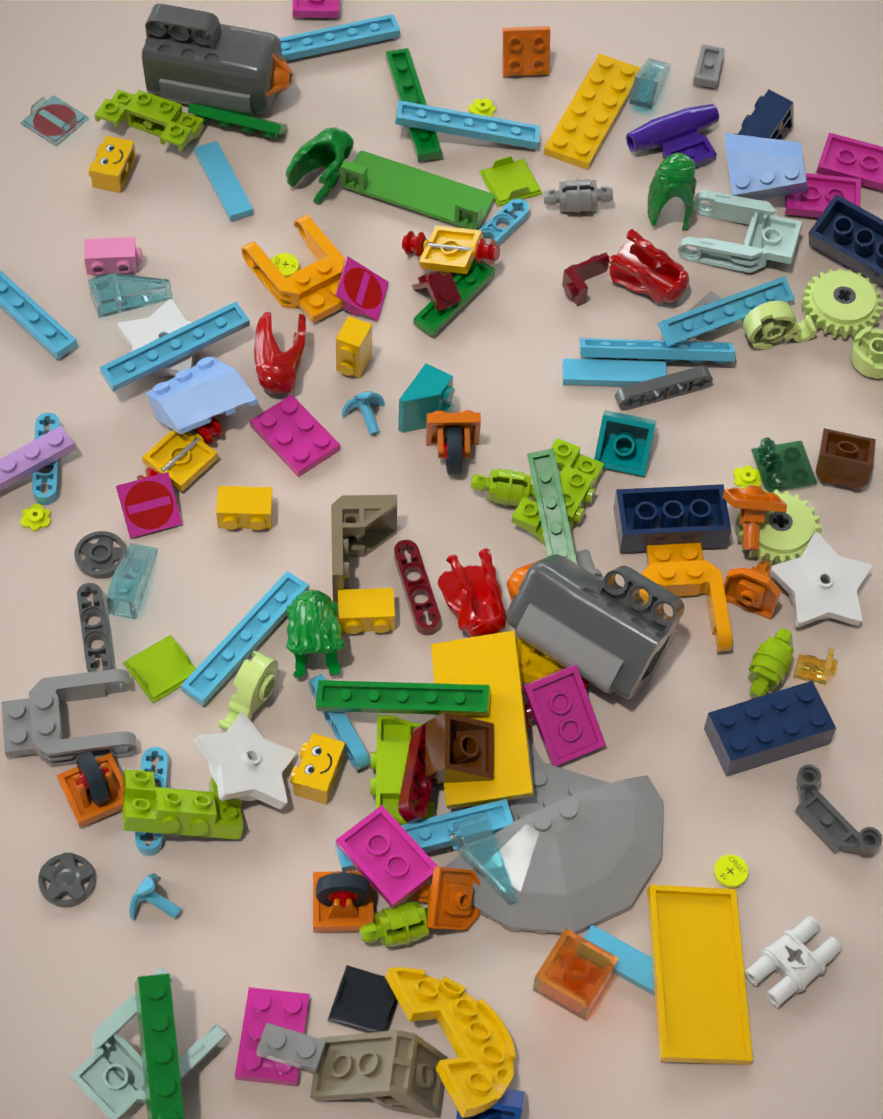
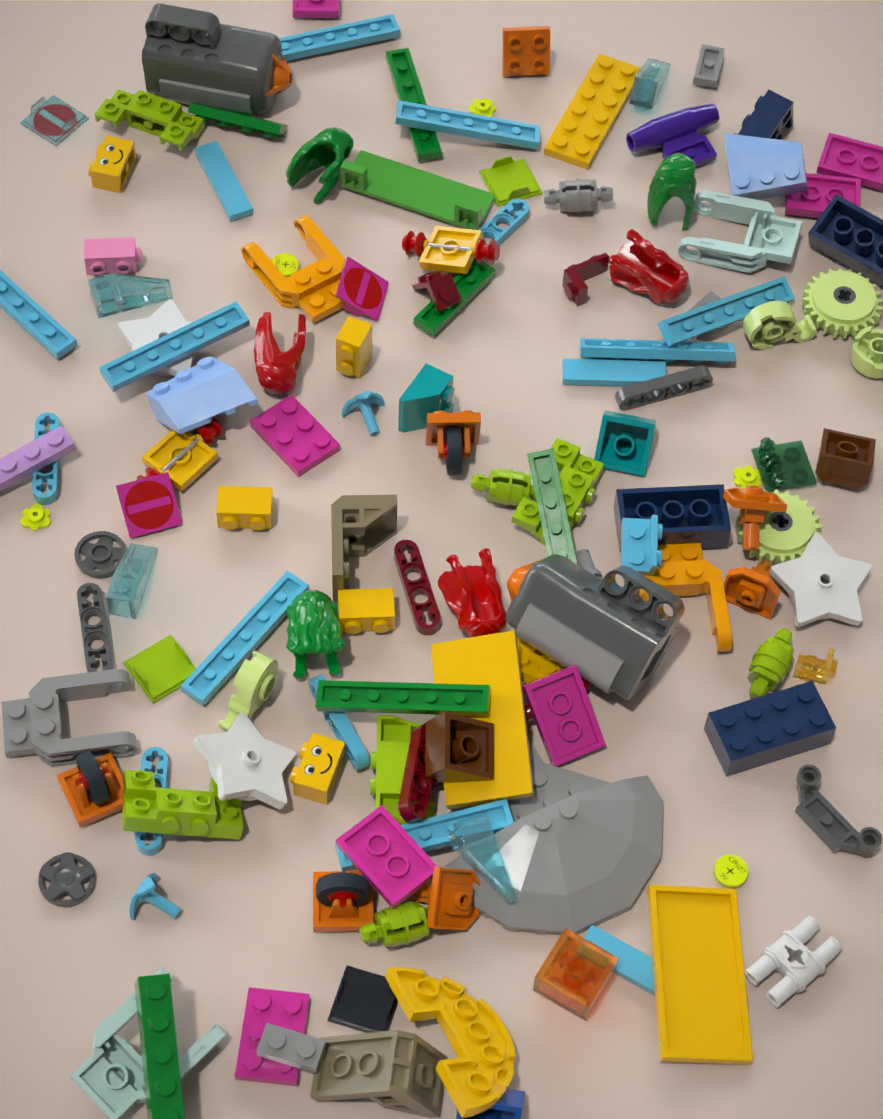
none -> medium azure bracket [621,515,663,575]

